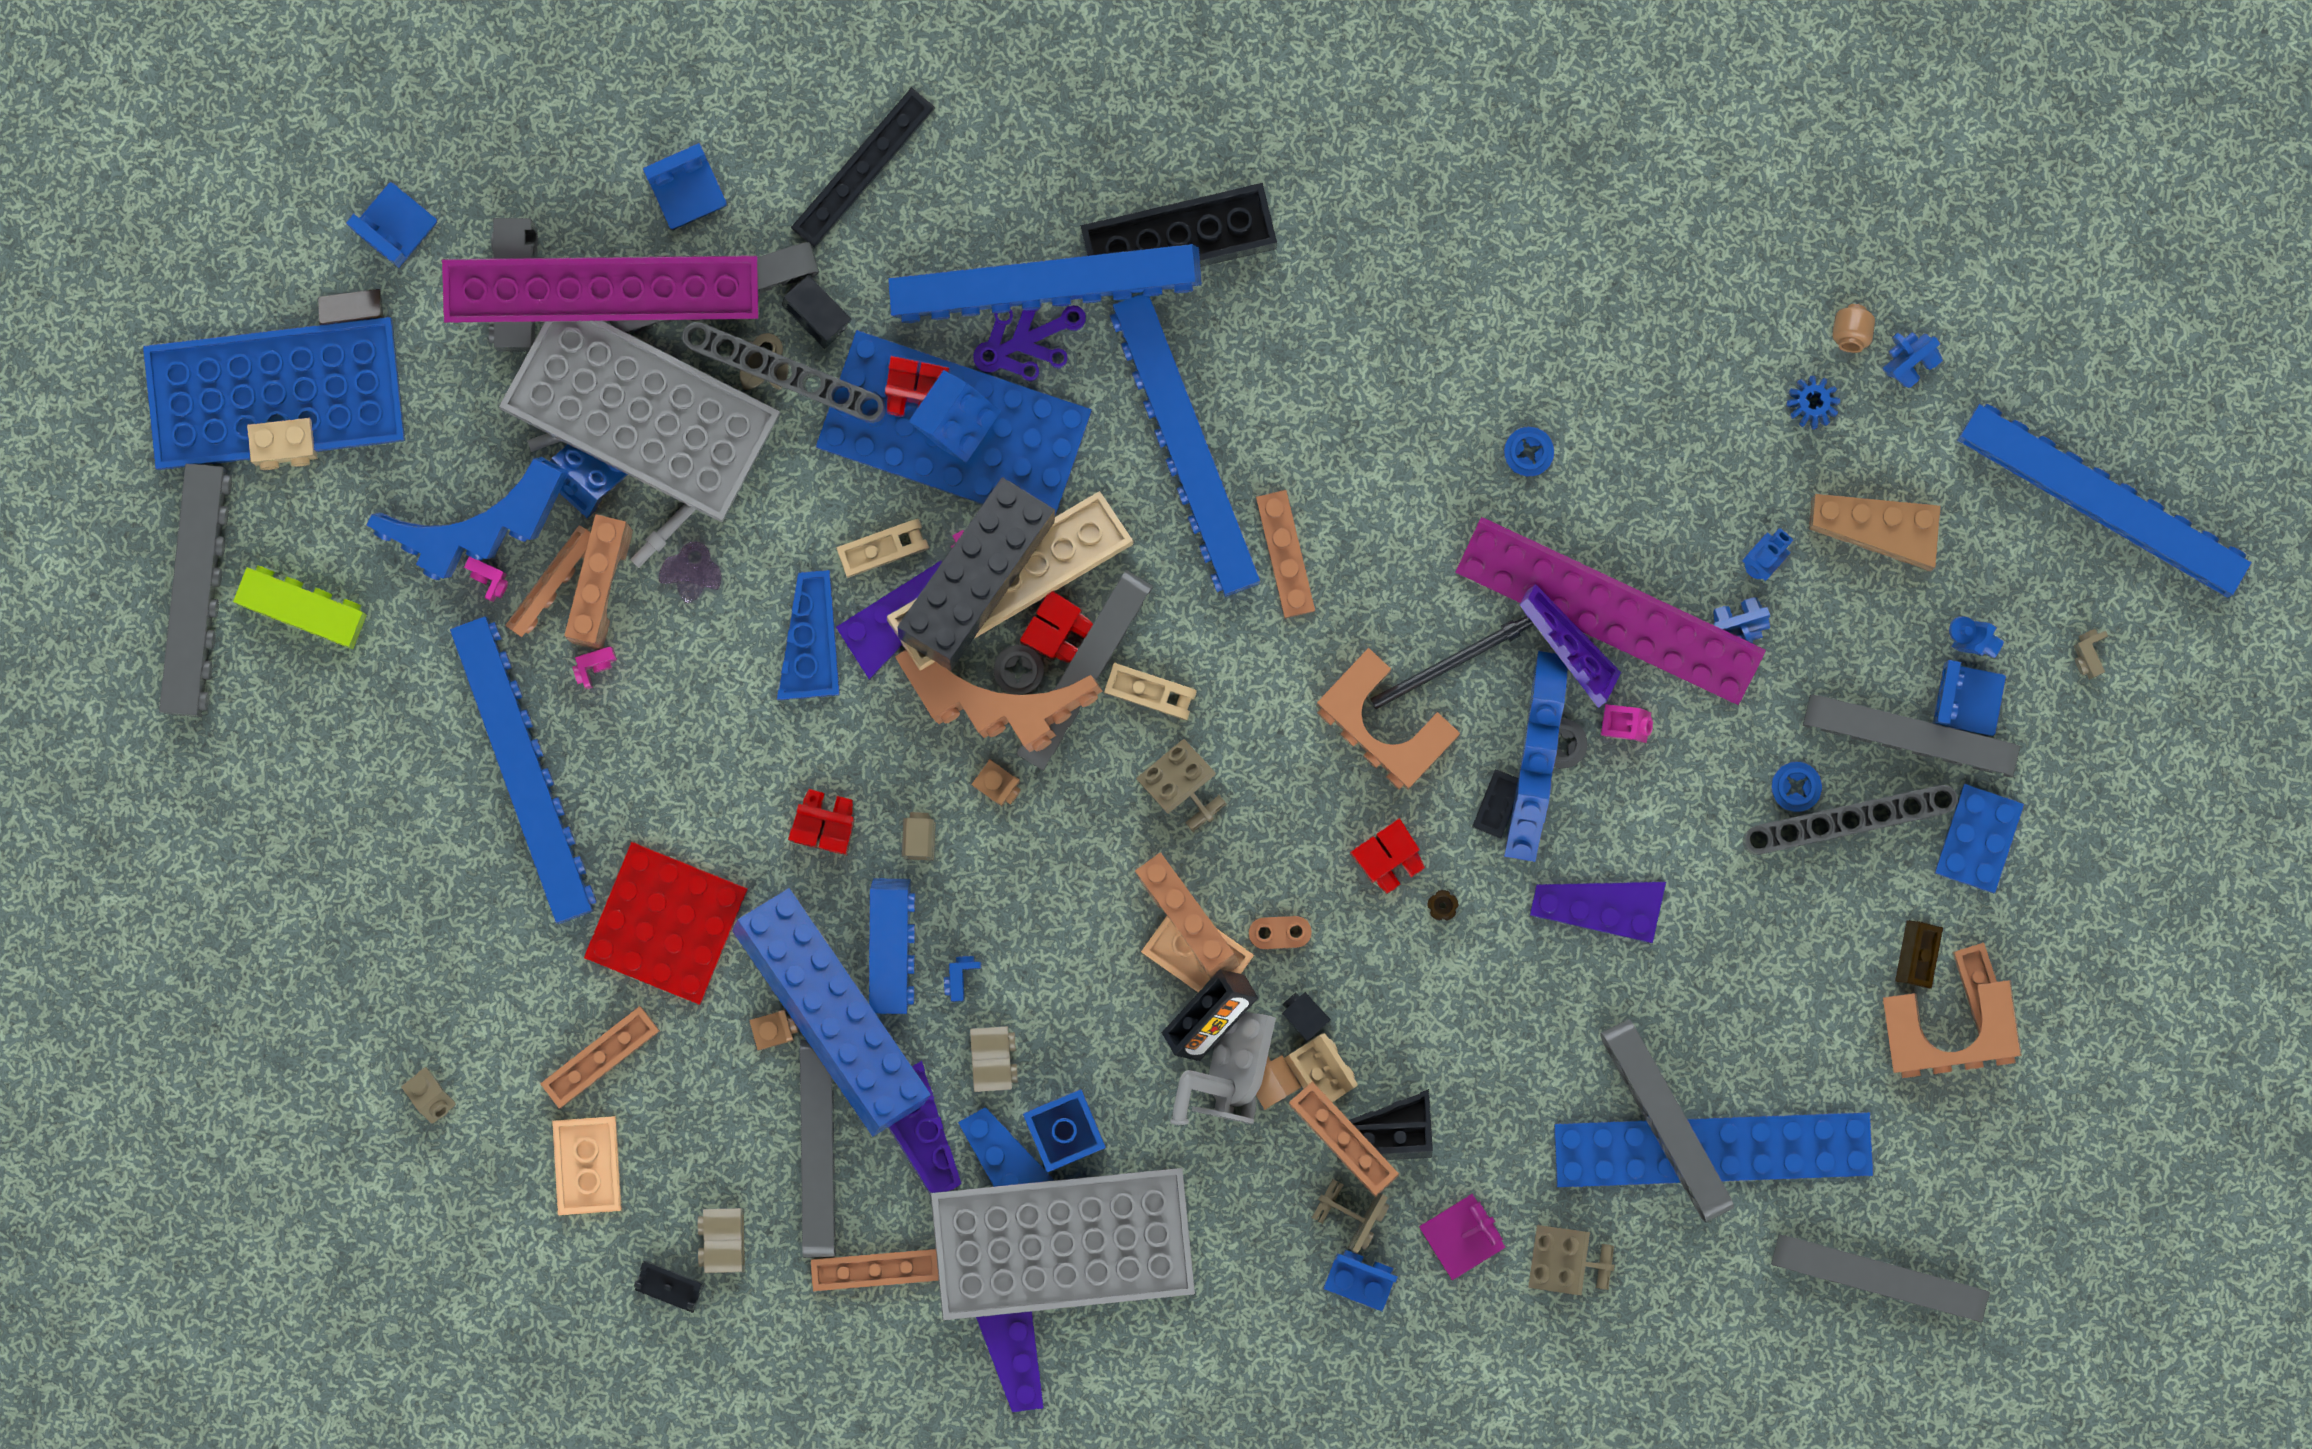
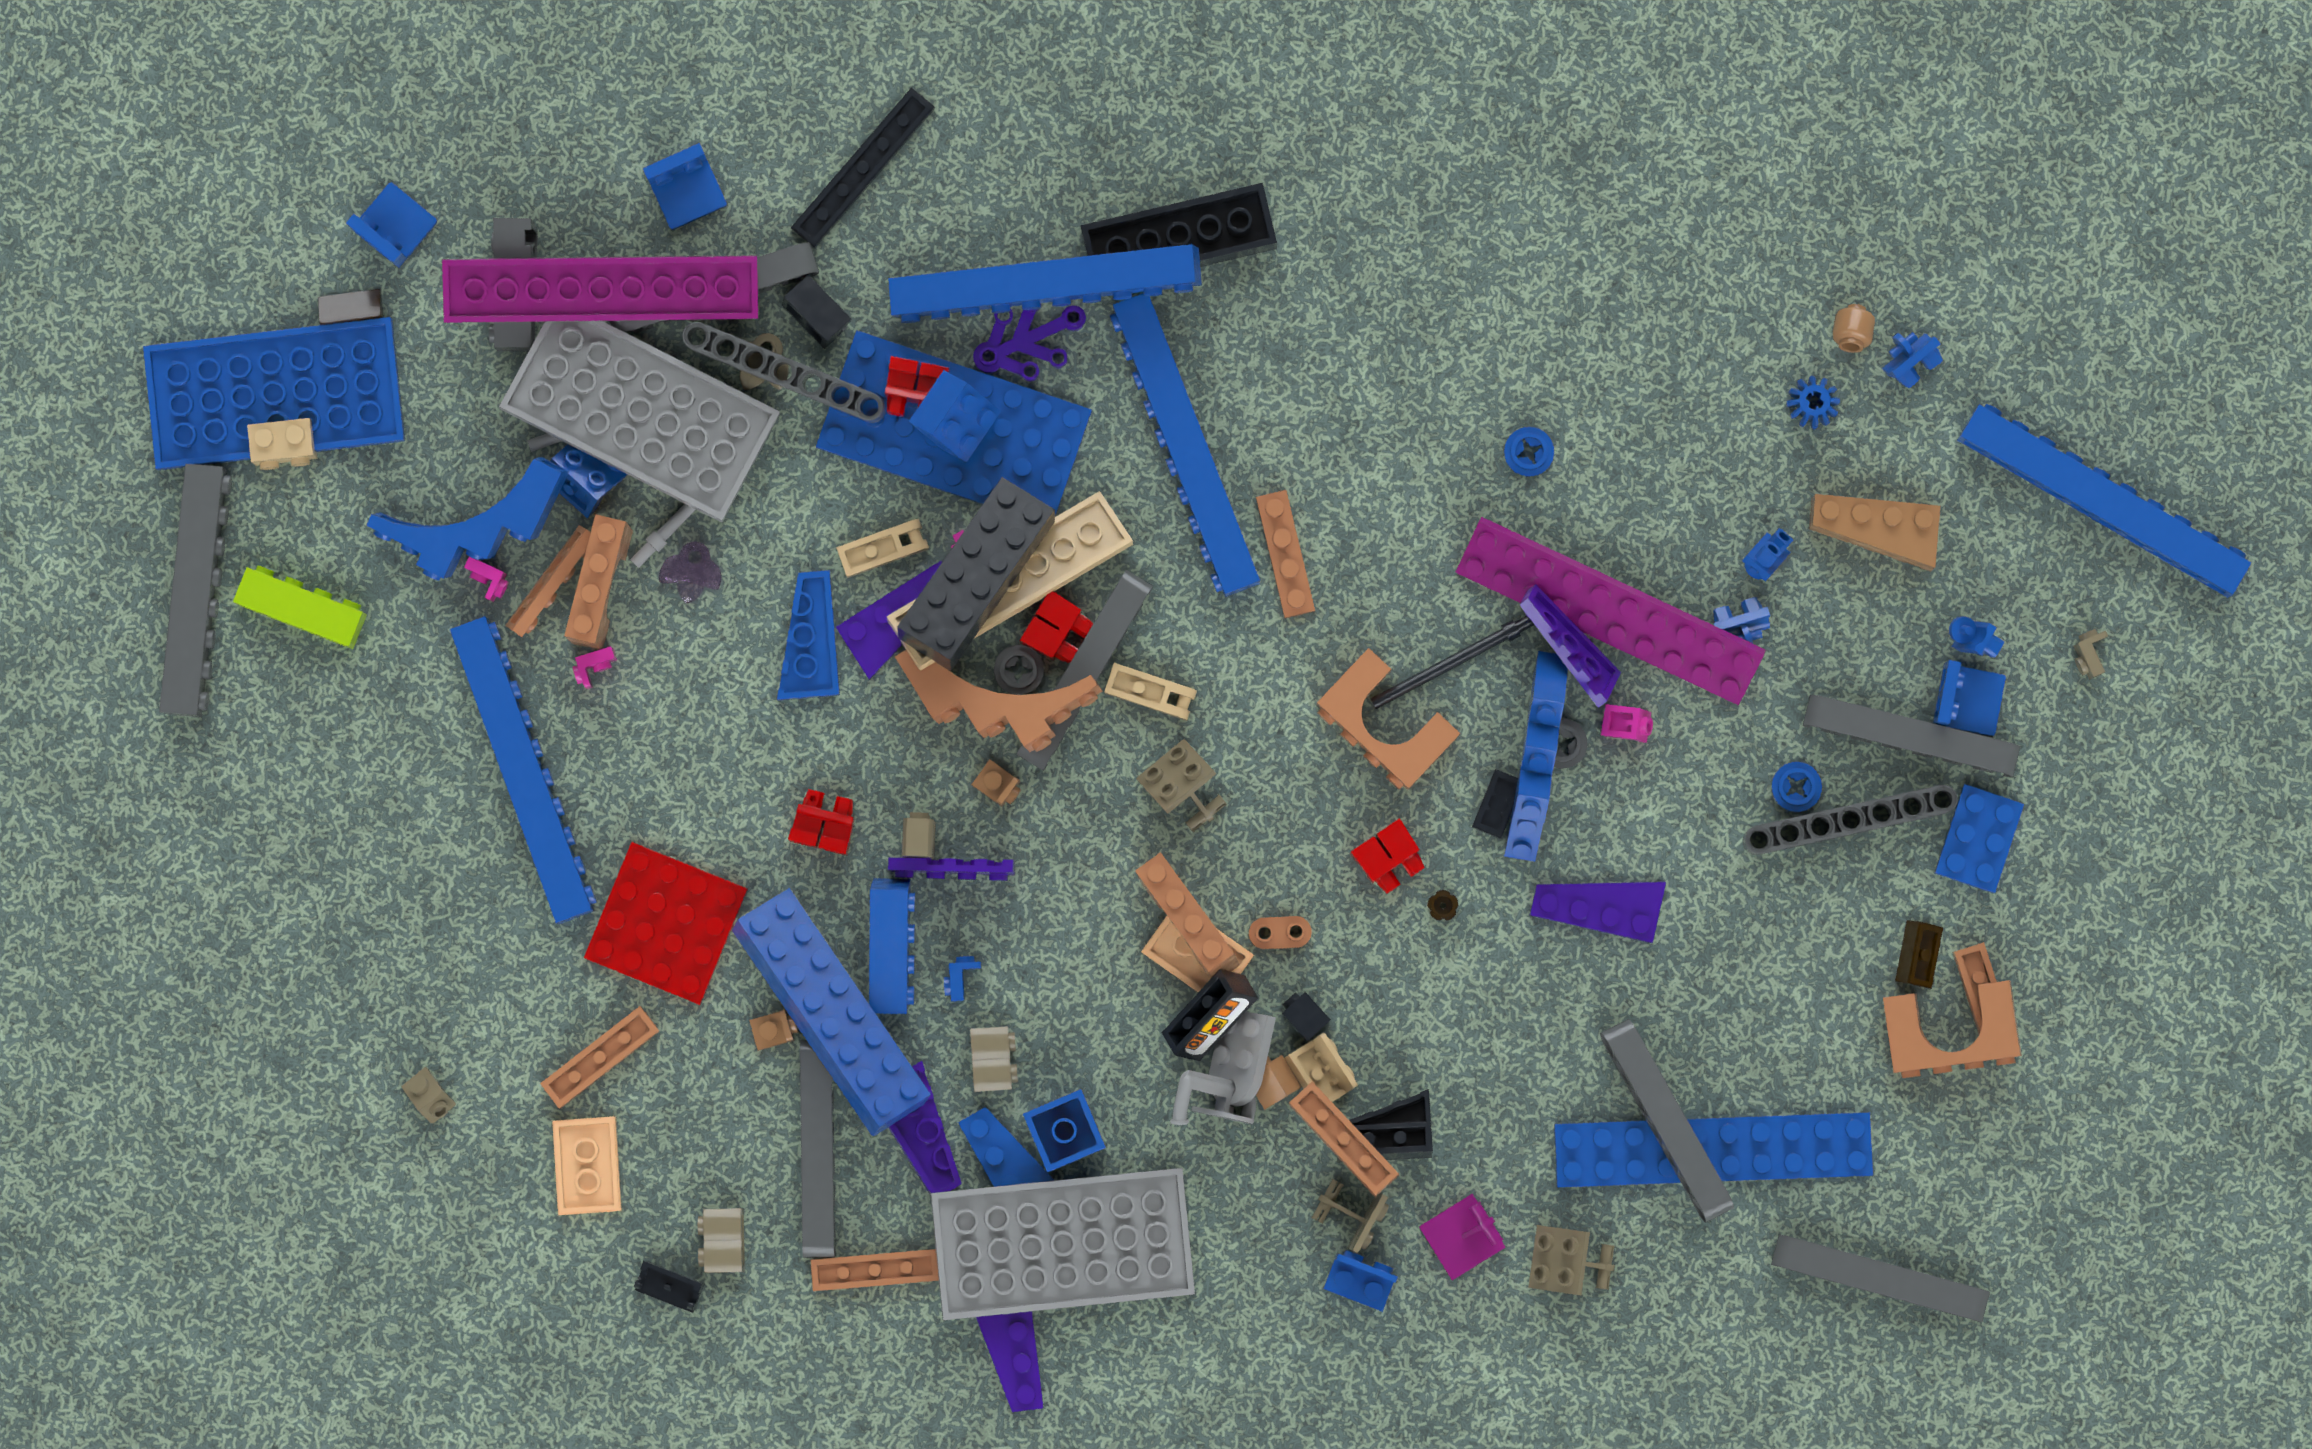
none -> dark purple wing [888,857,1015,881]

